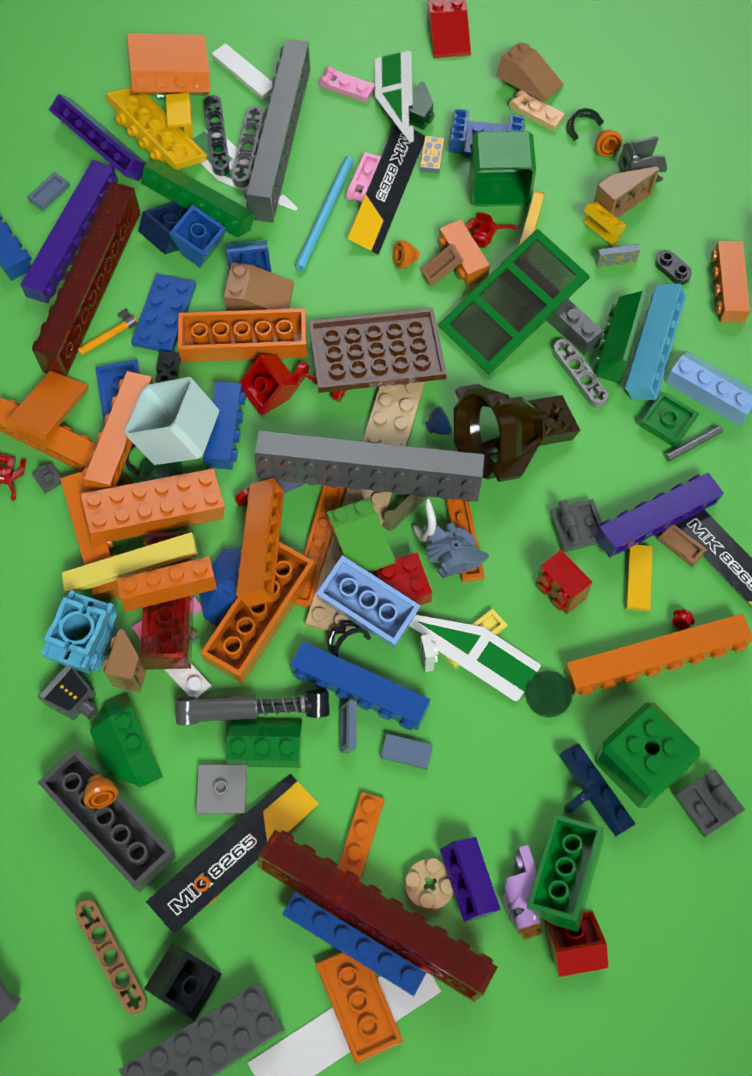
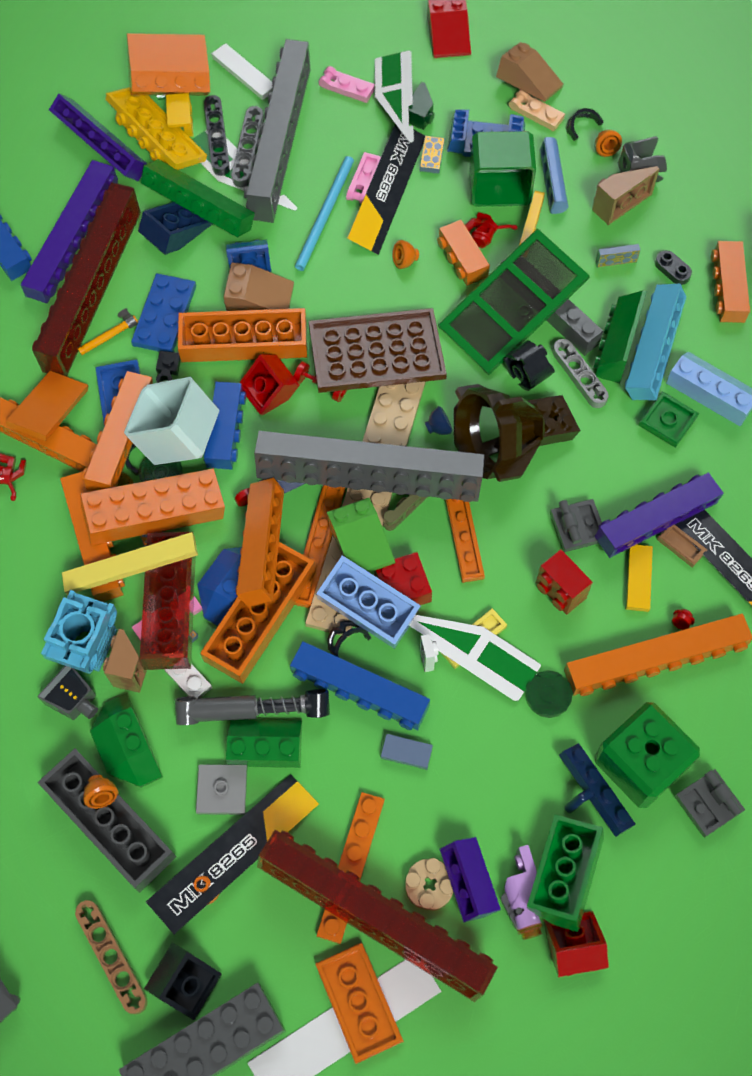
sand blue tile [27,172,70,211] -> none
dark grey tile [32,463,61,494] -> none
orange brick [116,556,217,612] -> none
blue slope [169,205,226,268] -> none
blue plate [282,892,426,997] -> none
sand blue tile [340,701,357,753] -> none
sand blue helmet [412,499,489,579] -> none
medium nougat tile [420,243,464,286] -> none
yellow panel [583,202,627,246] -> none
flat silver bar [665,425,723,462] -> none
none -> black brick [505,340,555,391]
none -> medium blue brick [540,137,568,214]

